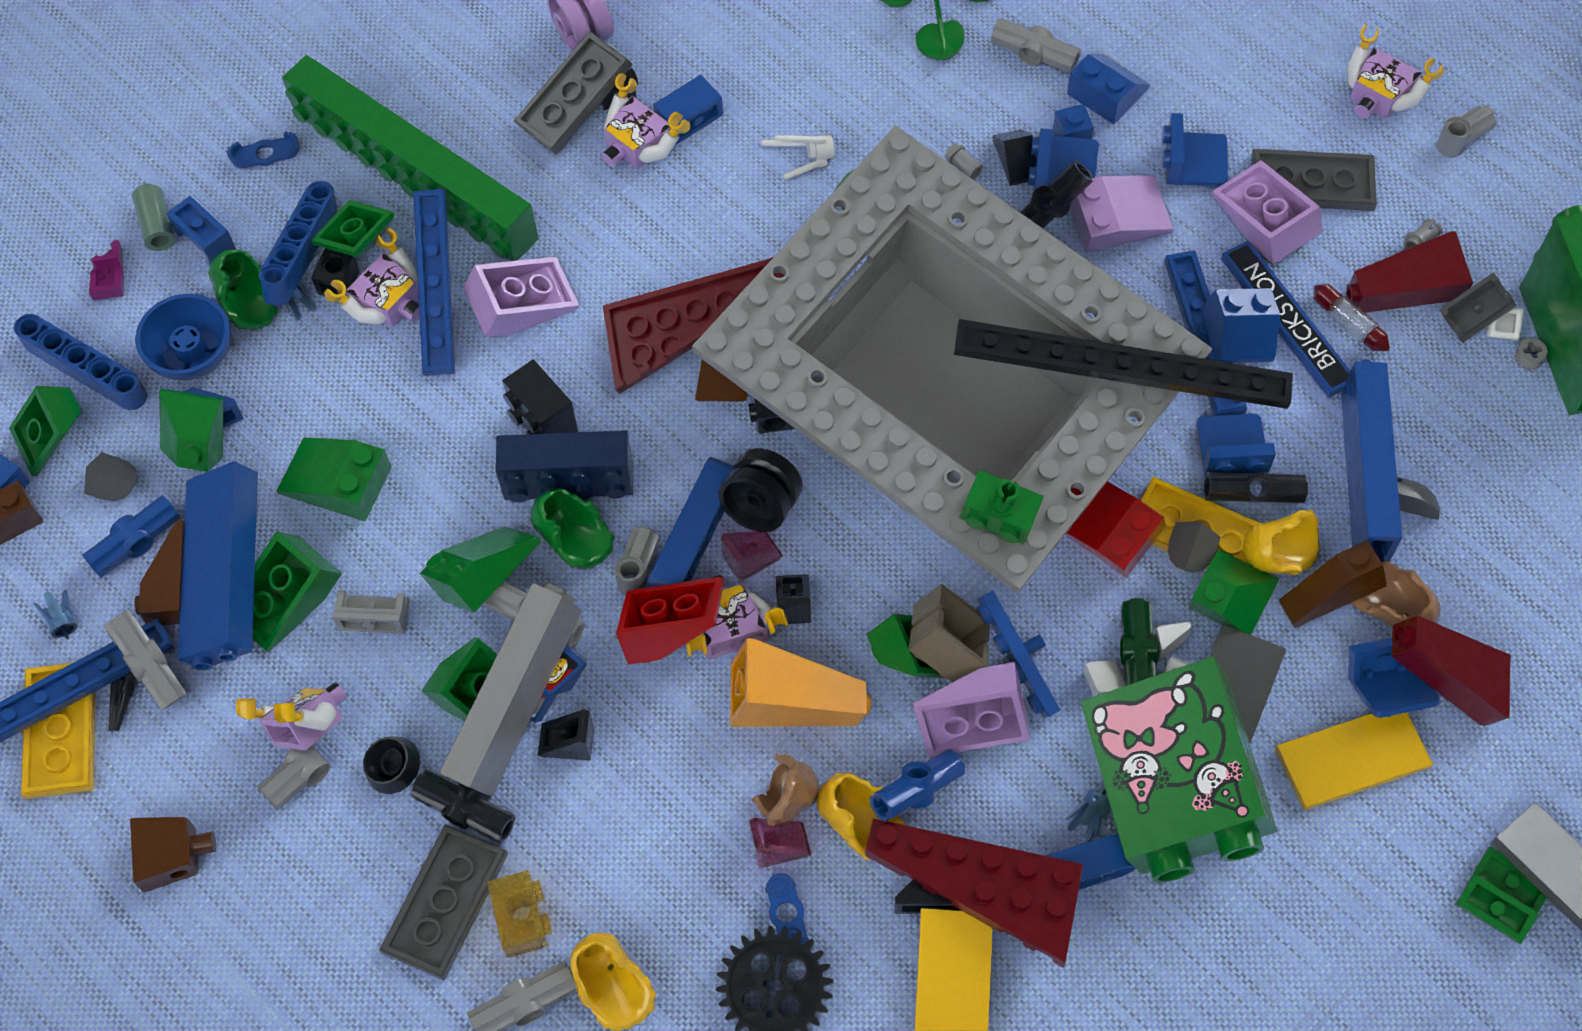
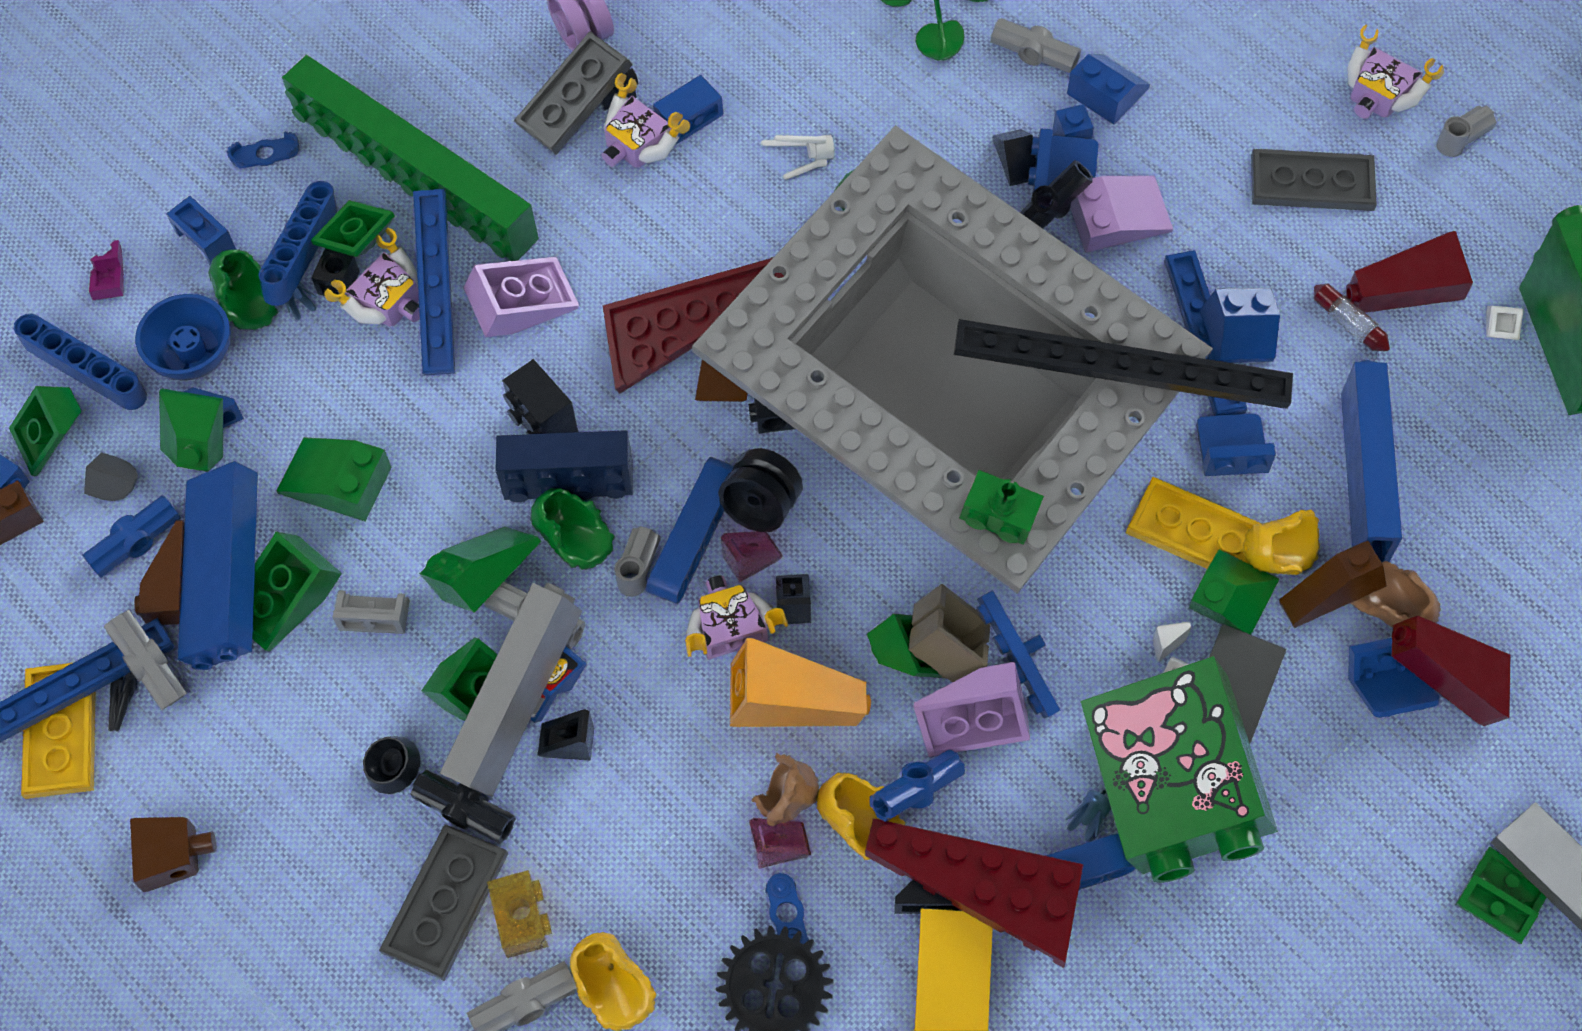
flat silver piece [33,589,77,639] -> none
sand green brick [132,184,175,251] -> none
torso [236,683,346,751] -> none
light grey piece [257,746,331,810] -> none
red slope [616,576,724,664] -> none
light grey pin [944,143,983,180] -> none
red slope [1065,482,1166,578] -> none
white slope [1083,660,1126,697] -> none
dark green piece [1120,598,1158,685] -> none
blue bracket [1162,113,1228,187] -> none
dark grey brick [1168,522,1221,572] -> none
black piece [1204,472,1308,503] -> none
lavender slope [1212,160,1322,264] -> none
tile [1221,241,1350,398] -> none
yellow tile [1275,712,1433,811] -> none
dark grey brick [1397,477,1440,520] -> none
light grey pin [1404,219,1442,250] -> none
dark grey hinge [1439,272,1517,343] -> none
light grey bush [1514,338,1547,370] -> none

